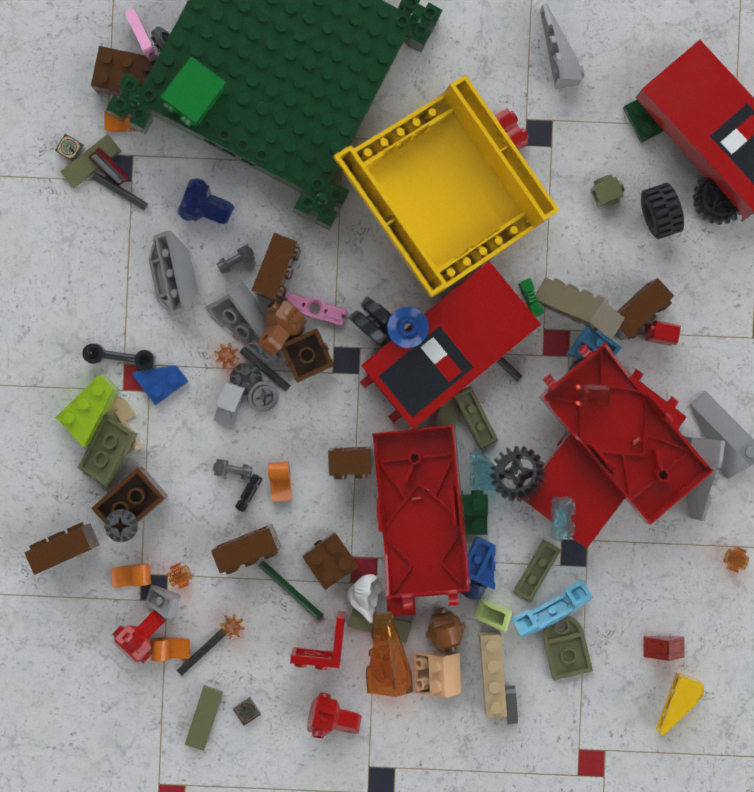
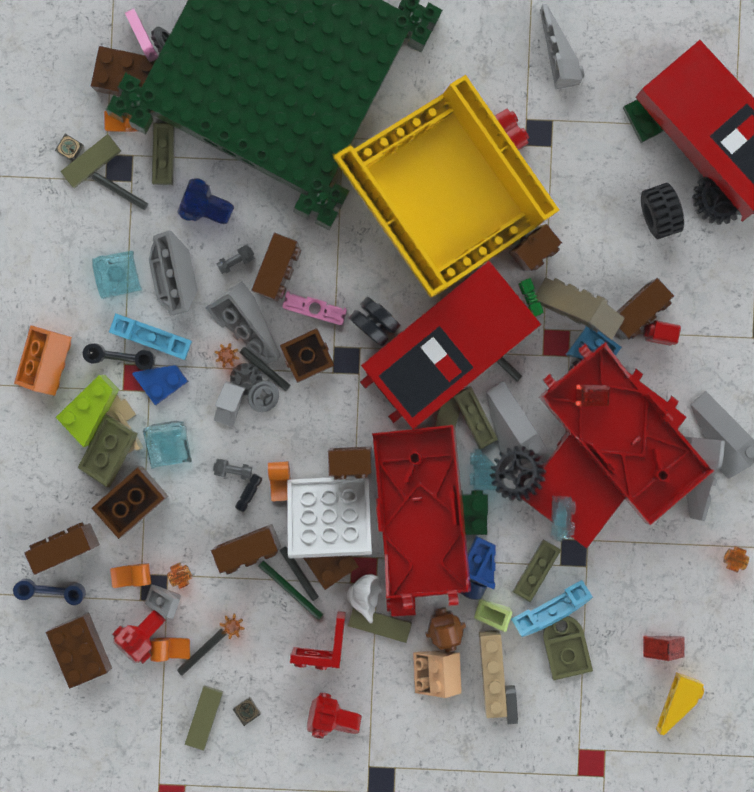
slope [89,147,128,185] -> none
dark grey gear [104,509,138,543] -> none
green brick [161,57,226,127] -> none
dark orange piece [258,300,307,356] -> none
clear orange wedge [366,613,413,697] -> none
blue dish [387,307,429,348] -> none
olive brick [590,174,625,207] -> none
none -> dark blue piece [13,578,86,605]
none -> orange slope [14,325,72,396]
none -> reddish brown brick [46,612,112,689]
none -> clear light blue slope [92,250,142,299]
none -> medium azure slope [109,313,192,360]
none -> clear light blue slope [143,421,192,469]
none -> olive tile [152,123,175,185]
none -> pearl dark grey bar [279,546,319,601]
none -> white plate [287,476,372,558]
none -> light grey wedge [486,381,548,468]
none -> reddish brown brick [508,224,562,271]

